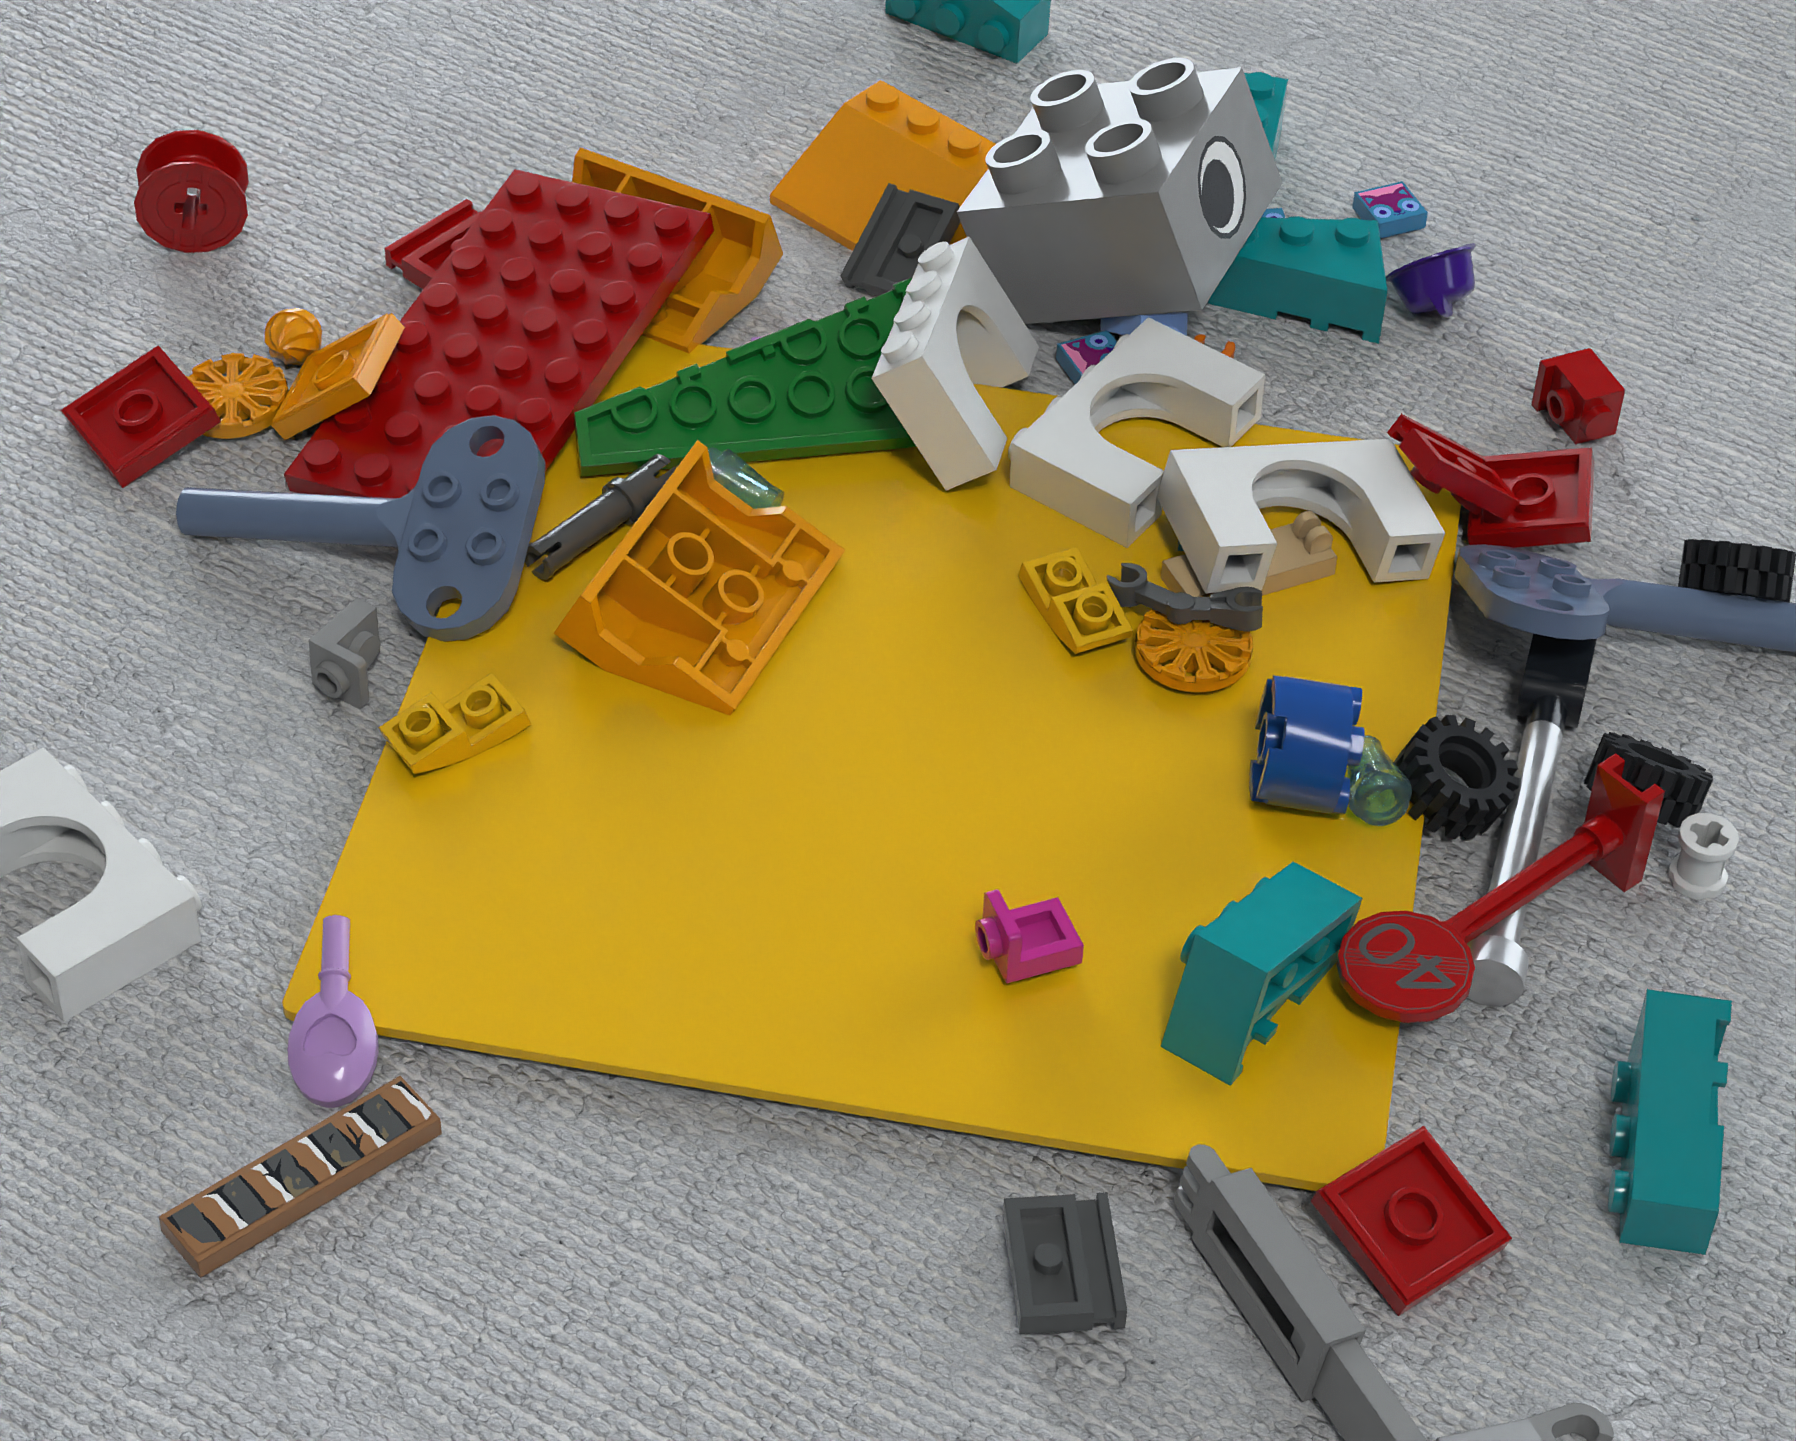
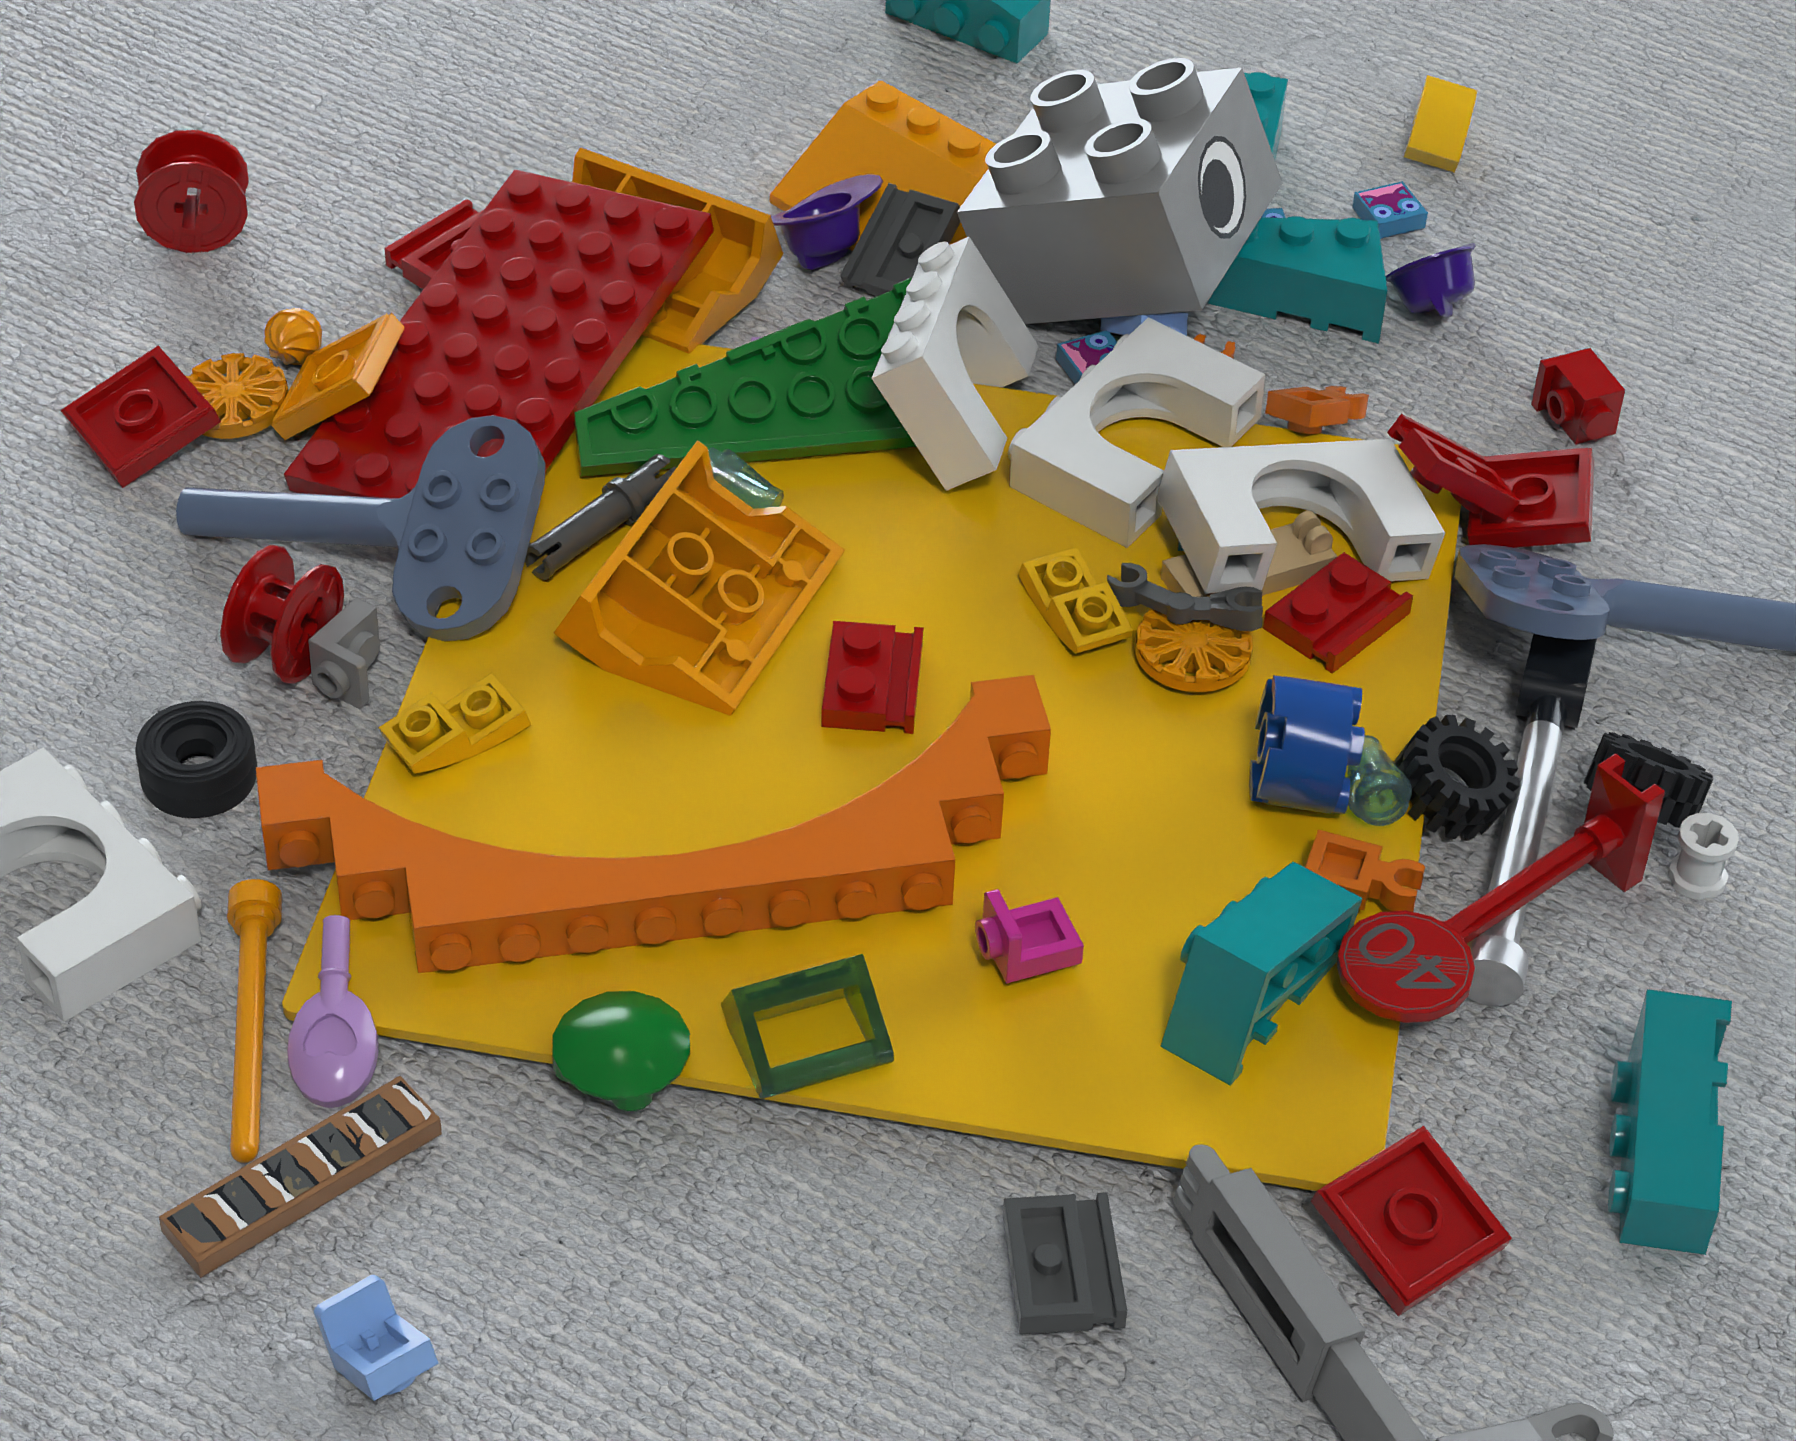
black tyre [1678,539,1796,602] -> none
none -> black tyre [135,701,257,818]
none -> red piece [220,545,344,684]
none -> light orange piece [227,879,283,1163]
none -> orange arch [256,675,1051,973]
none -> light blue bracket [314,1275,439,1401]
none -> green dish [552,991,690,1111]
none -> clear green tile [721,954,894,1099]
none -> dark purple piece [771,174,883,270]
none -> red plate [821,621,924,734]
none -> red plate [1263,552,1413,674]
none -> orange plate [1265,386,1369,434]
none -> orange plate [1305,830,1425,912]
none -> yellow slope [1404,75,1478,173]

